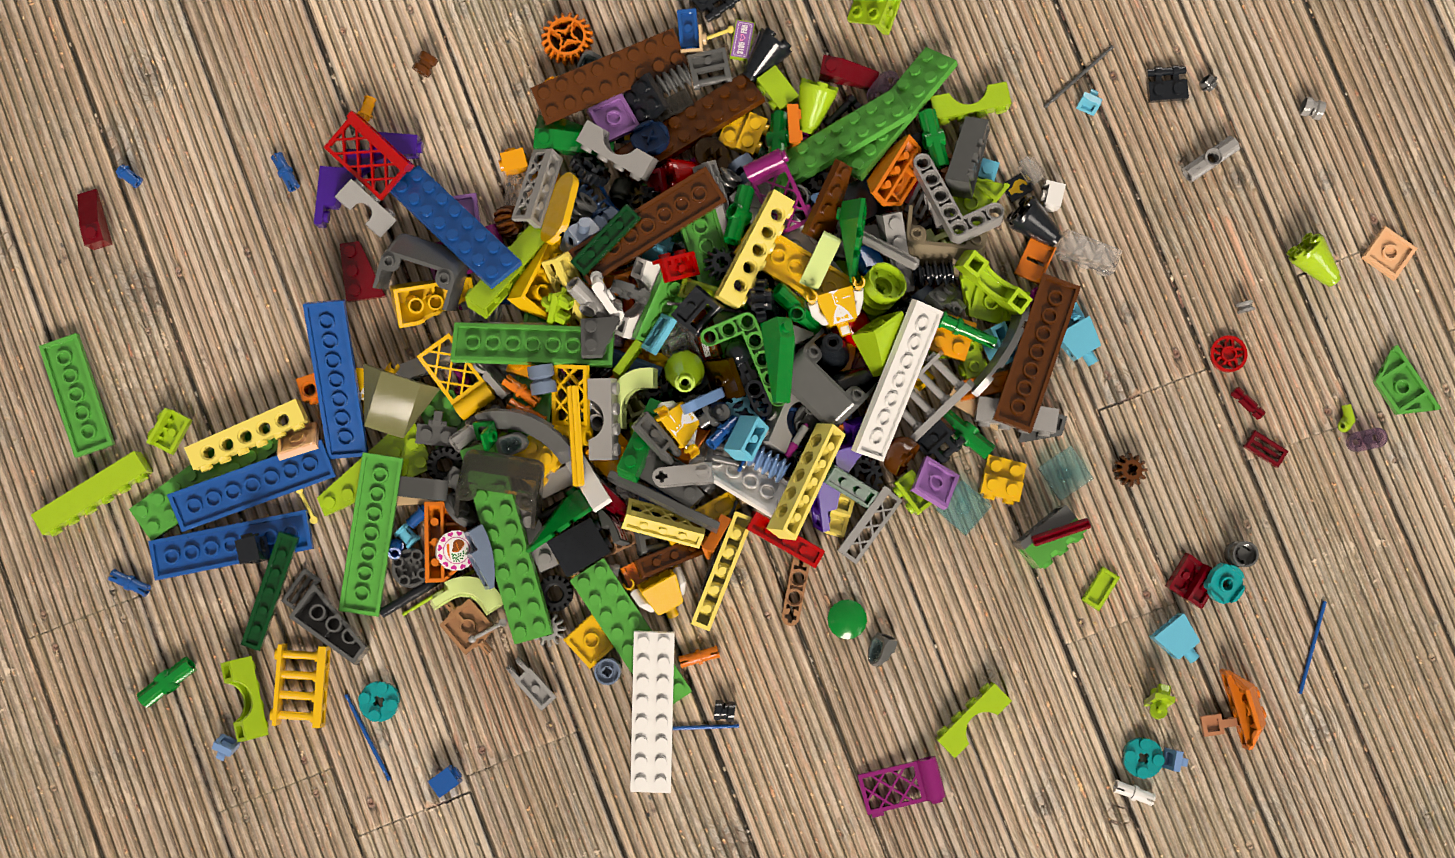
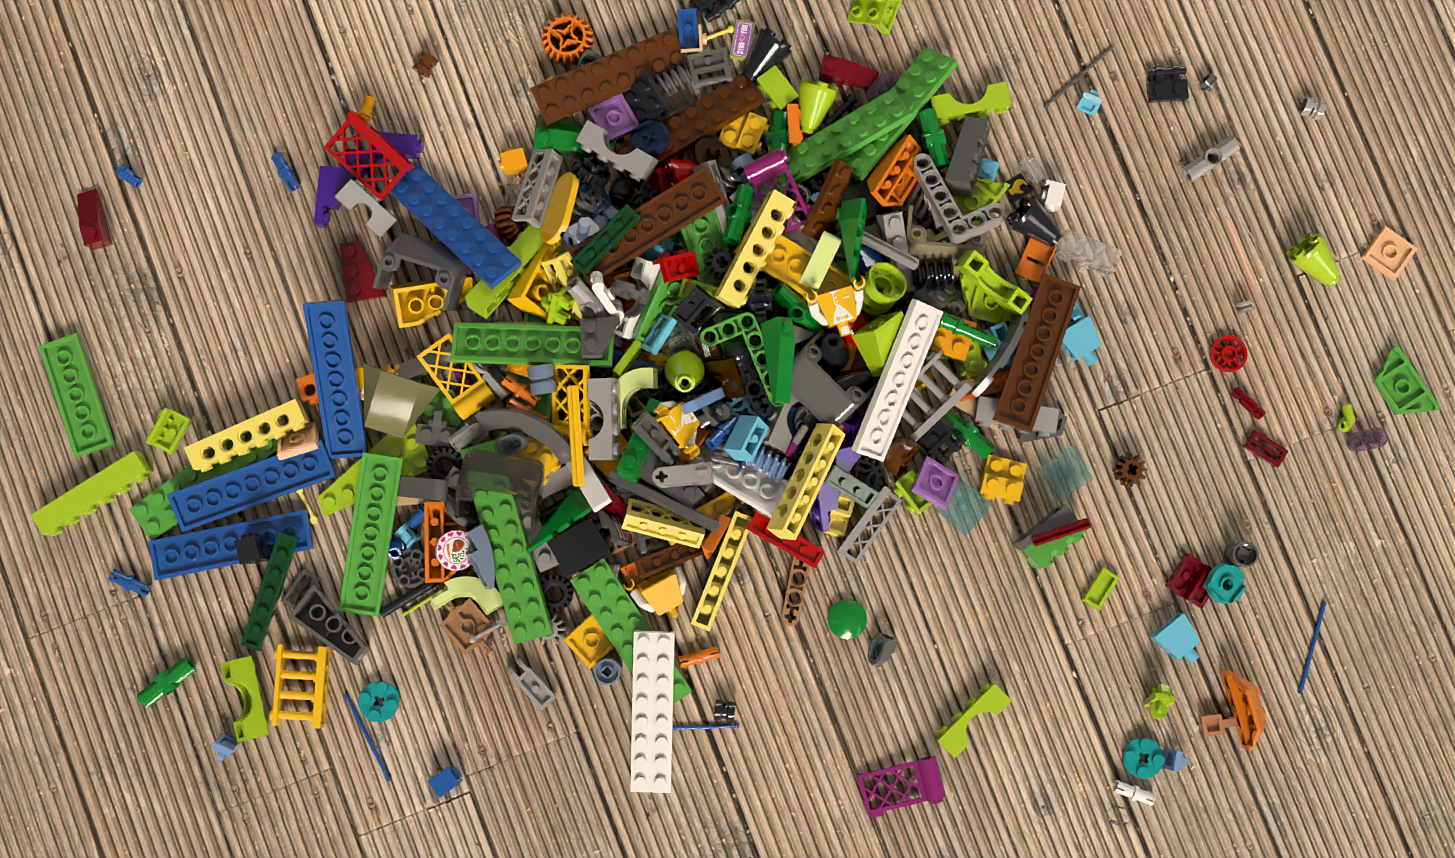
green bracket [473,421,498,452] -> none

